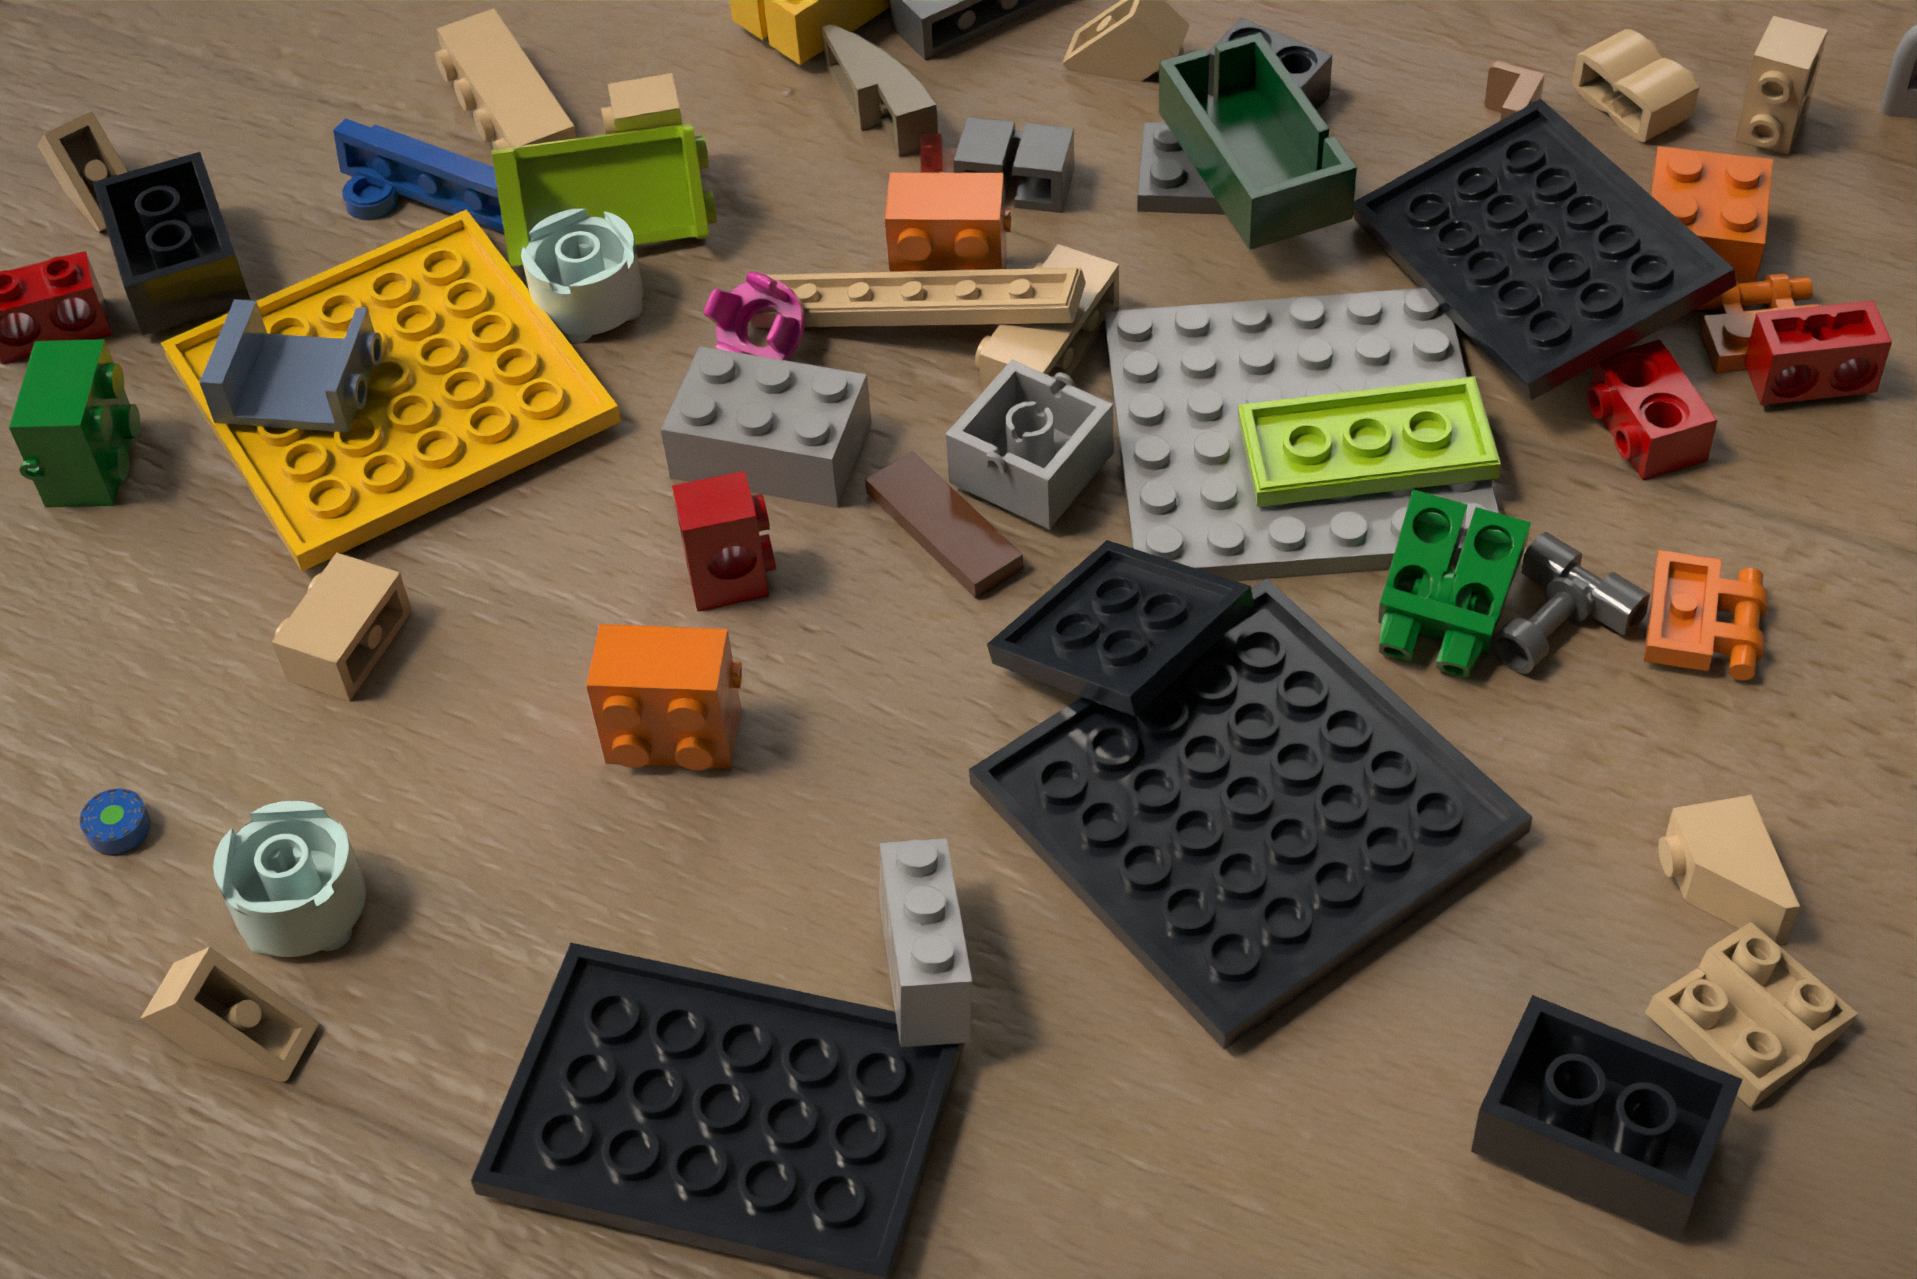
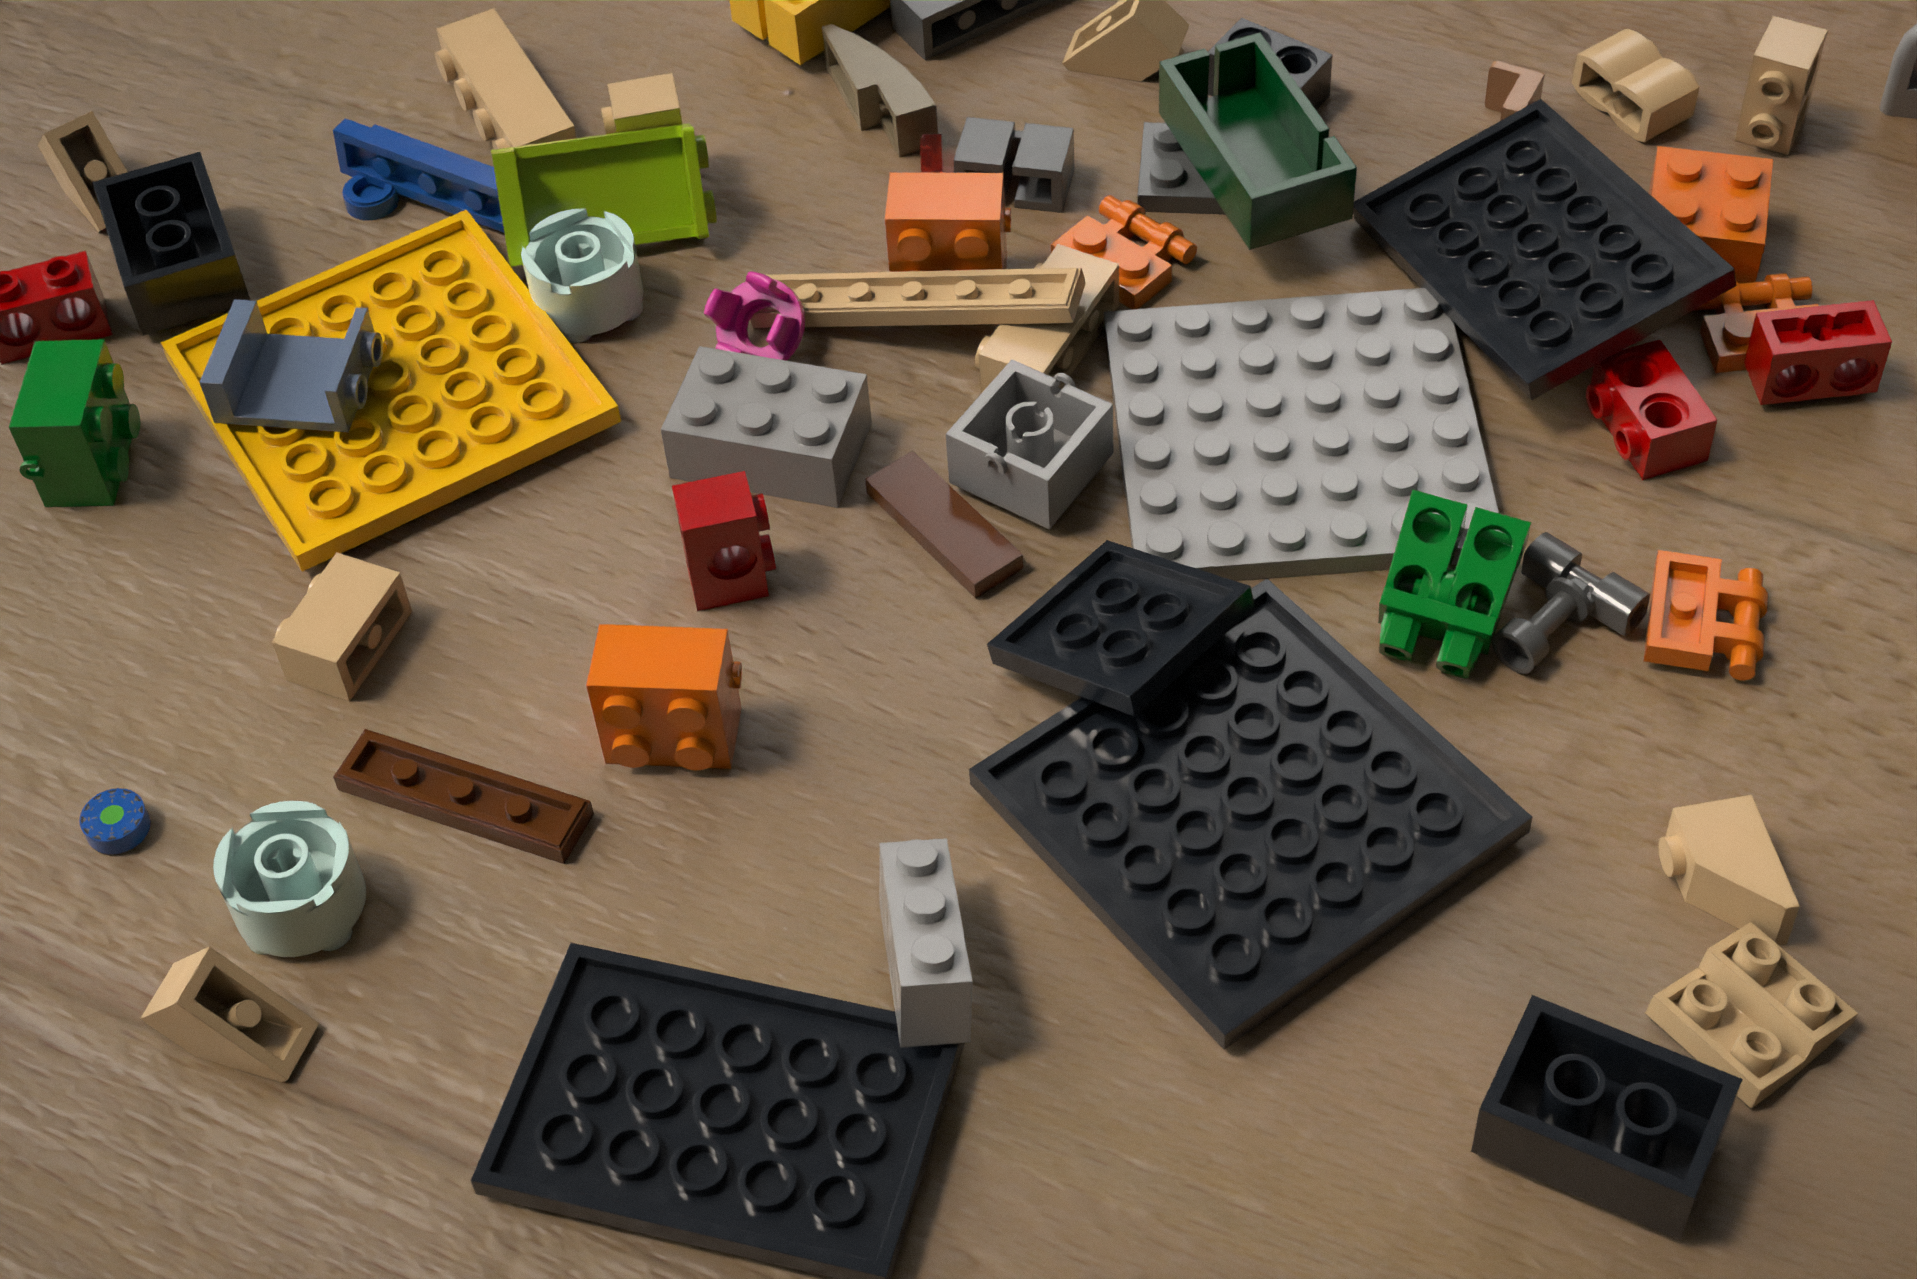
lime tile [1238,376,1501,507] -> none
none -> reddish brown tile [333,729,594,864]
none -> orange plate [1051,195,1197,309]

